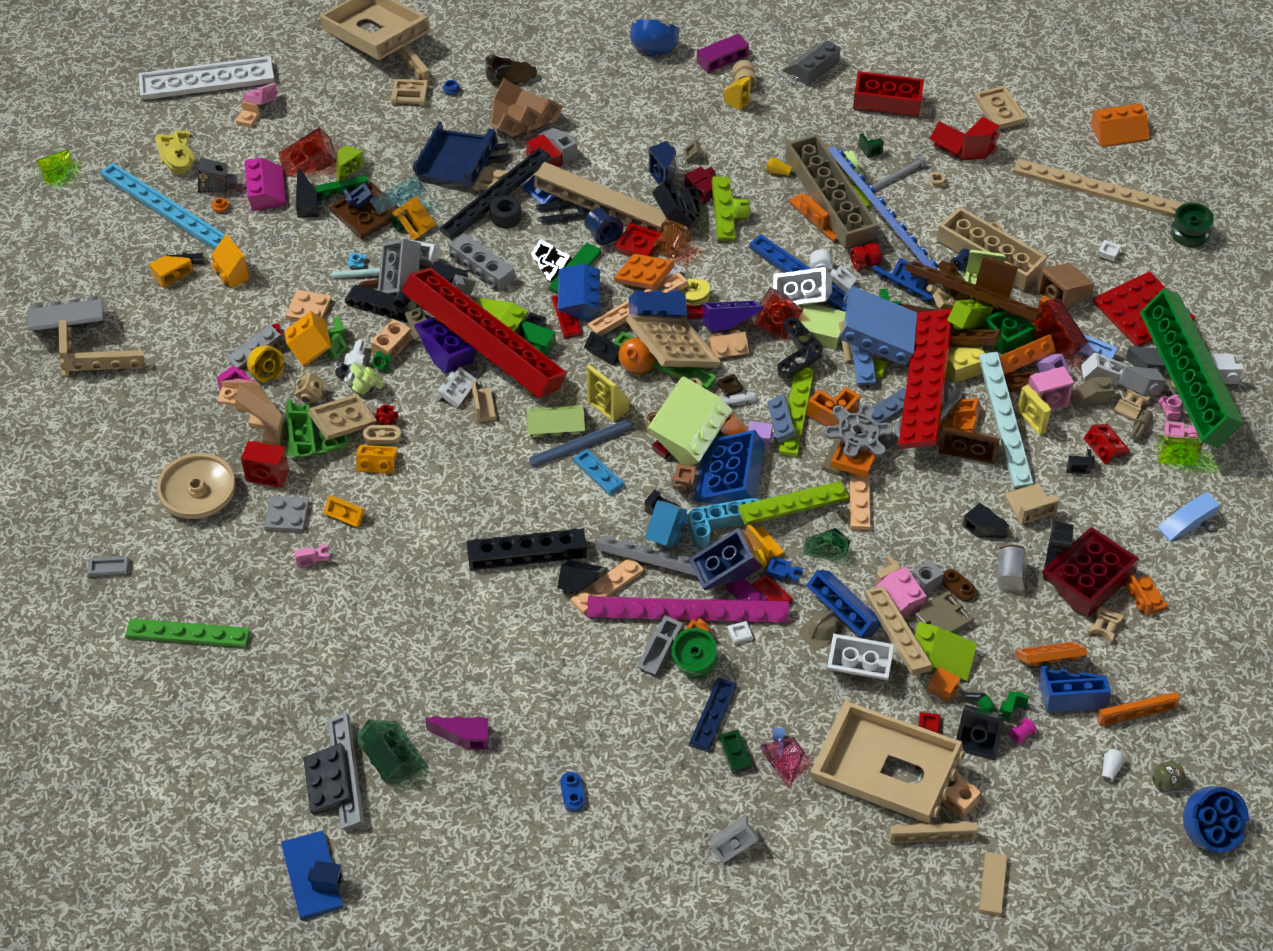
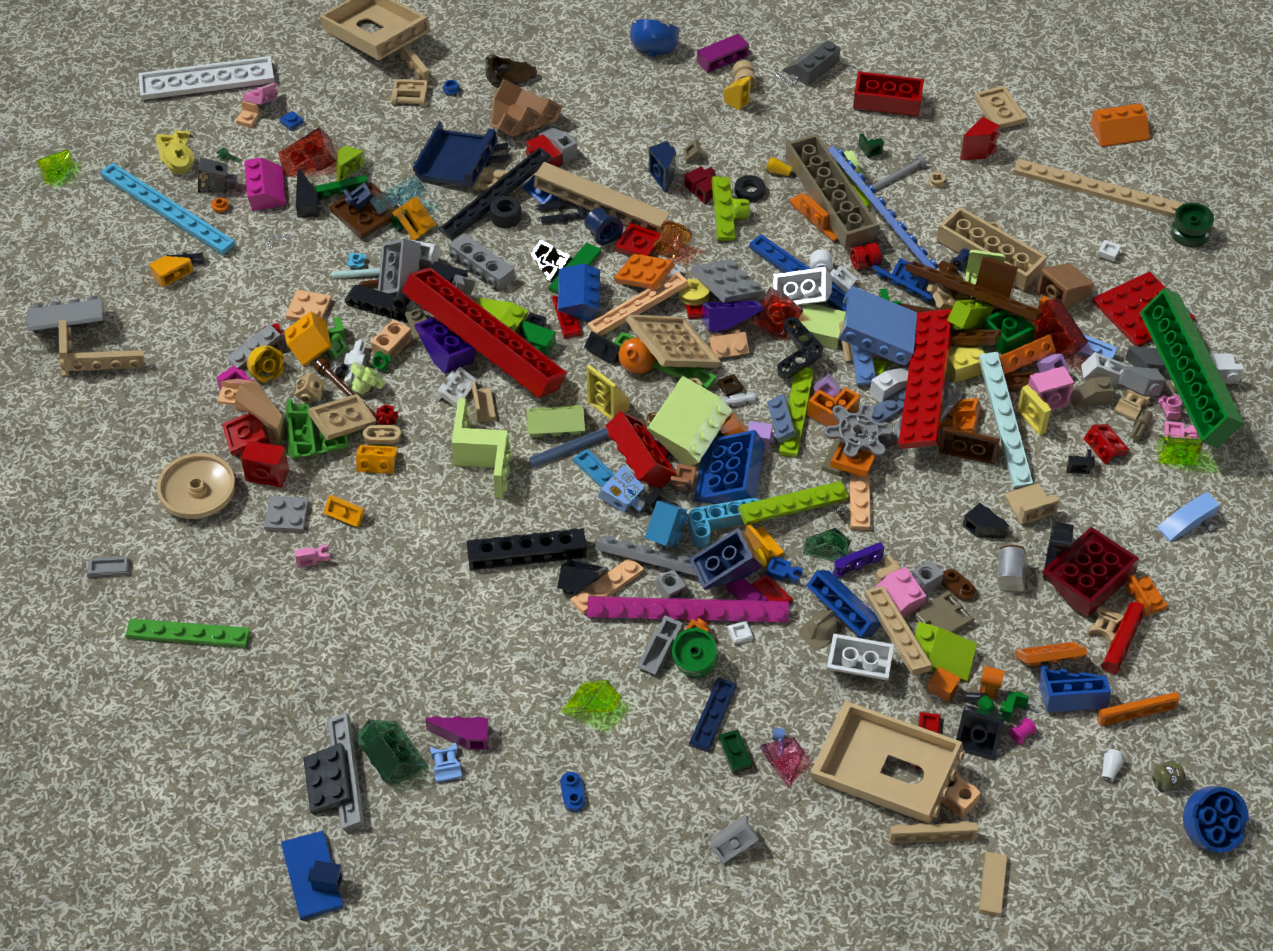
light orange slope [211,234,249,288] -> none
blue wedge [628,290,687,317] -> none
black connector [652,179,702,234] -> none
red slope [930,121,965,157] -> none
none -> clear green hand [216,148,241,162]
none -> red panel [222,412,271,457]
none -> blue plate [279,111,304,131]
none -> reddish brown piece [313,358,375,417]
none -> light blue piece [430,743,462,783]
none -> yellowish green bracket [452,398,512,499]
none -> clear neon green slope [561,680,622,714]
none -> light blue torso [598,465,645,512]
none -> red brick [605,411,677,489]
none -> light grey brick [656,569,686,598]
none -> light grey plate [690,259,764,303]
none -> black tyre [734,175,765,202]
none -> lavender panel [814,374,841,397]
none -> dark purple plate [833,542,885,579]
none -> white slope [870,367,909,402]
none -> orange piece [980,666,1005,699]
none -> red brick [1101,602,1144,675]

